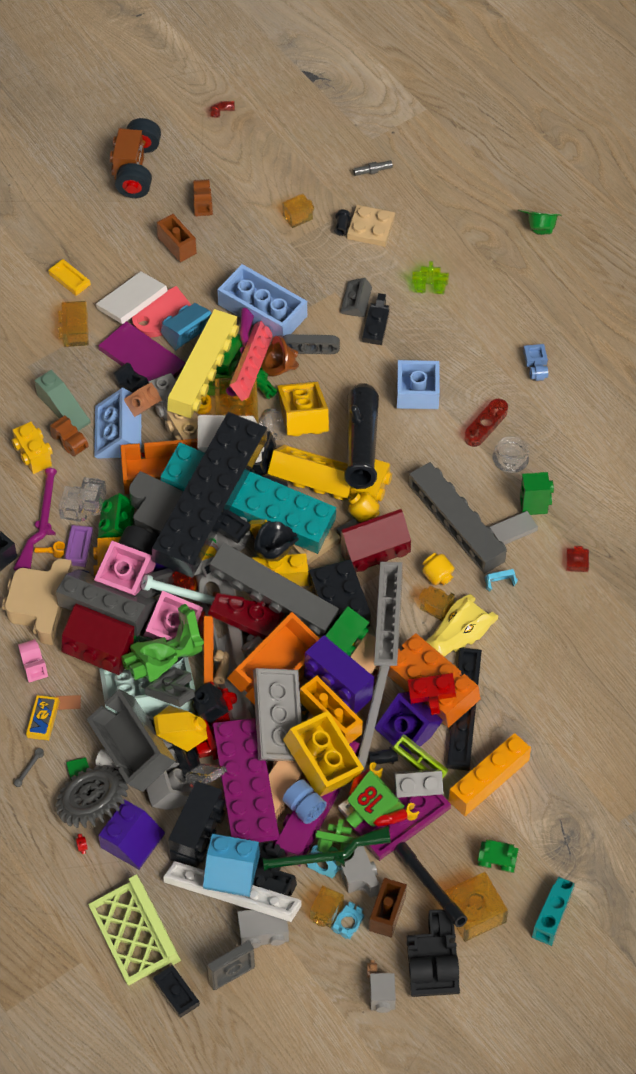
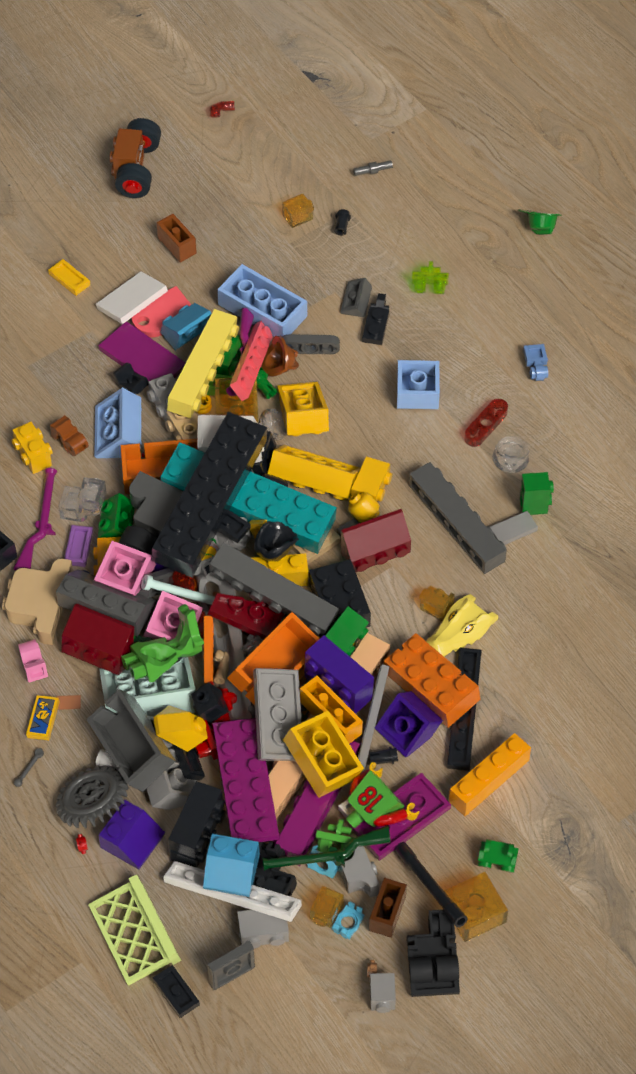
sand green slope [35,370,91,431] -> none
light orange hand [35,541,65,558] -> none
clear yellow brick [58,301,89,347] -> none
green piece [66,757,89,781] -> none
nougat brick [124,382,162,417] -> none
dark grey tile [145,667,195,707] -> none
clear slope [185,763,227,789] -> none
dark orange leg [193,179,213,216] -> none
medium blue wheel [283,779,327,824] -> none
black piece [344,383,379,489] -> none
tan plate [347,205,395,247] -> none
light grey slope [374,562,403,666] -> none
lime piece [391,734,448,779] -> none
light grey brick [393,769,444,798] -> none
red plate [408,673,456,715] -> none
yellow head [422,553,455,586] -> none
medium azure piece [484,569,518,592] -> none
teal leg [532,877,575,946] -> none
clear red tile [566,546,589,572] -> none

